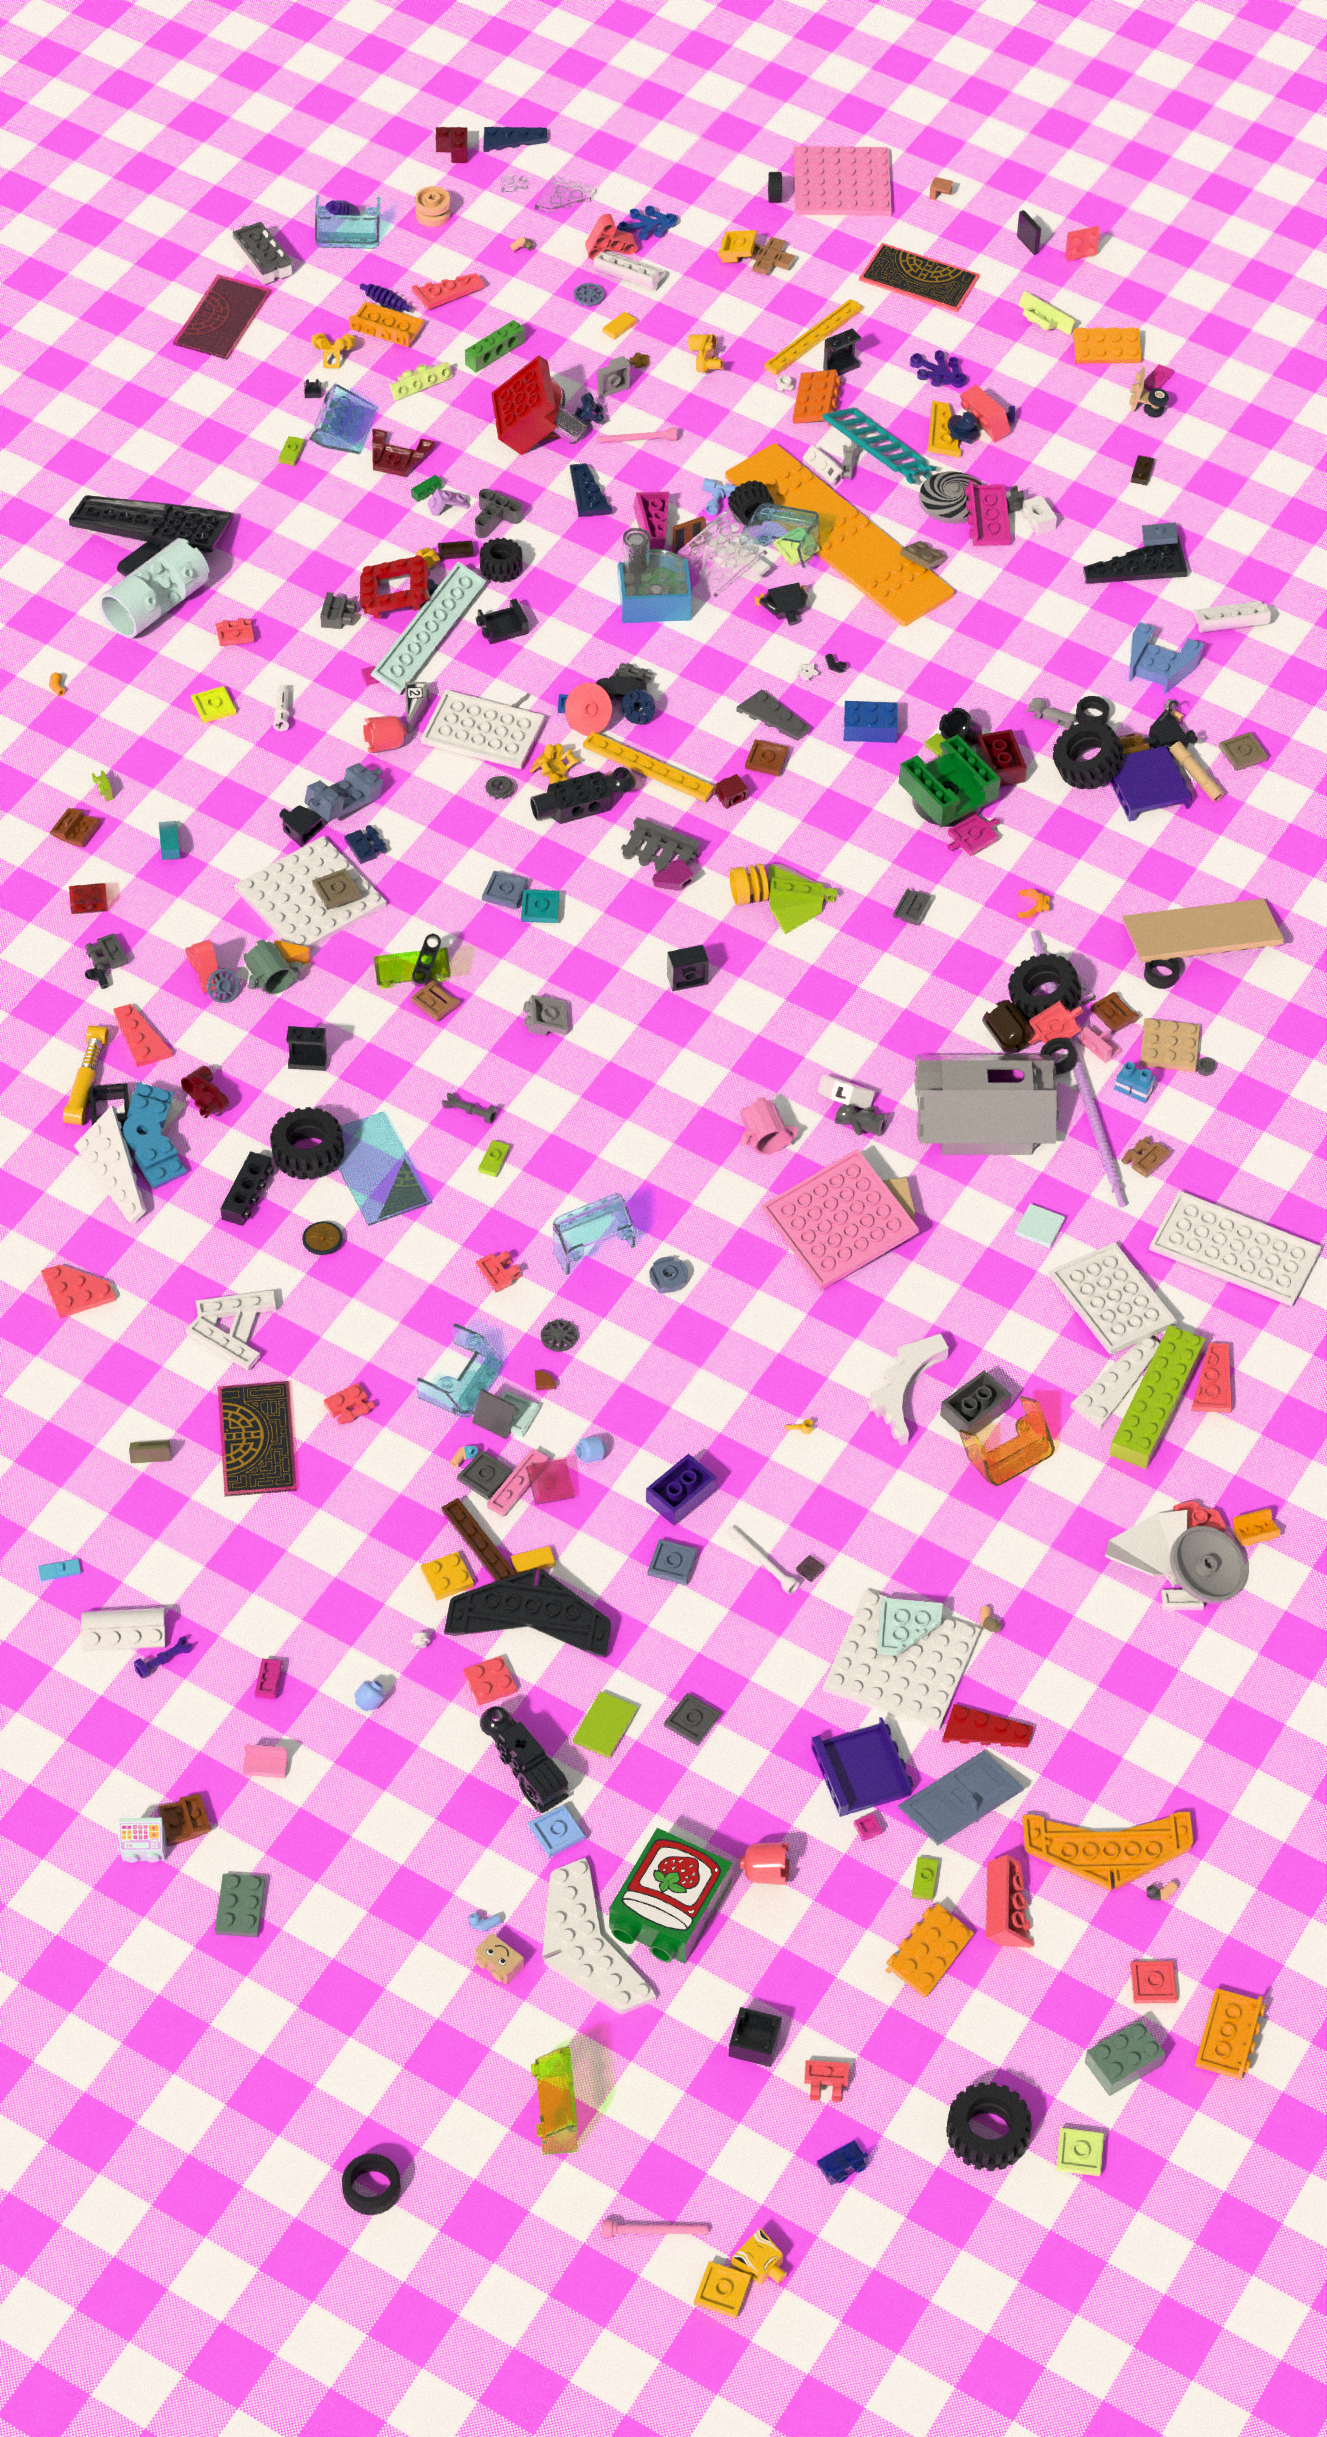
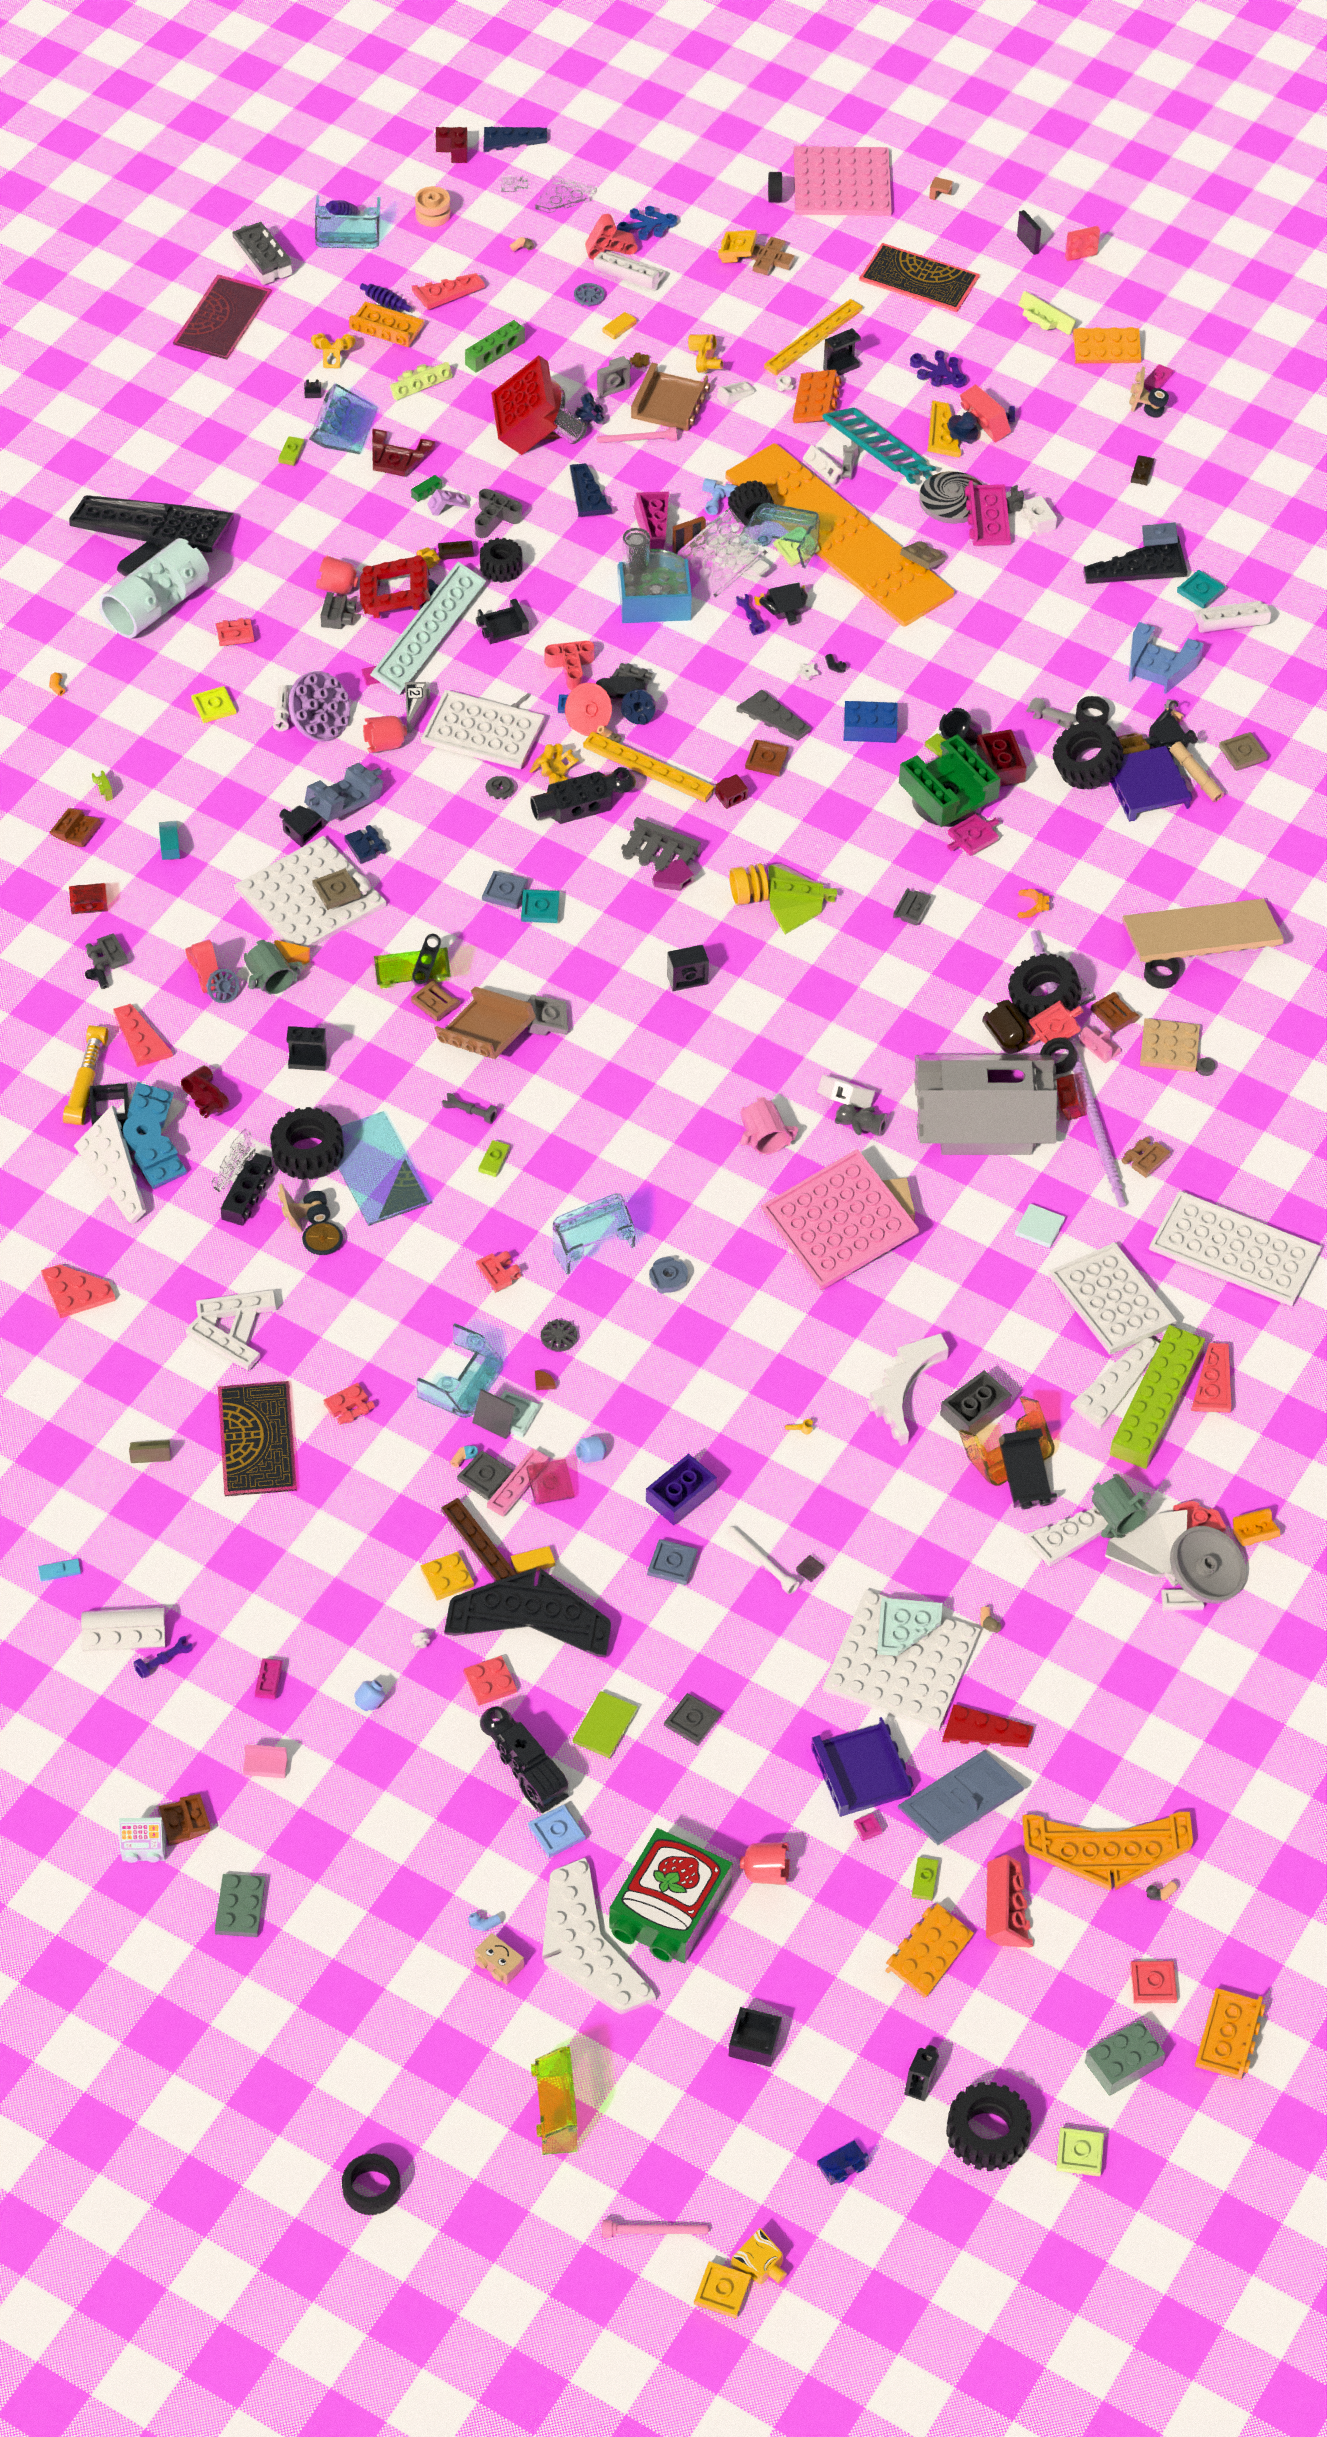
coral plate [804,2060,849,2102] -> none
dark azure hips [1114,1061,1155,1104] -> none
none -> clear plate [212,1128,256,1192]
none -> plate [278,1183,331,1233]
none -> lavender bracket [289,671,350,742]
none -> coral cylinder [316,555,359,595]
none -> white arm [352,872,371,895]
none -> medium nougat panel [434,986,536,1059]
none -> coral beam [544,641,594,691]
none -> arm [597,725,622,743]
none -> medium nougat panel [631,362,710,431]
none -> white slope [717,381,755,406]
none -> dark purple piece [736,594,766,636]
none -> black torso [904,2045,939,2102]
none -> black panel [998,1428,1057,1510]
none -> white wing [1025,1506,1108,1567]
none -> clear red brick [1055,1074,1085,1121]
none -> sand green container [1091,1474,1151,1538]
none -> teal plate [1177,570,1226,608]

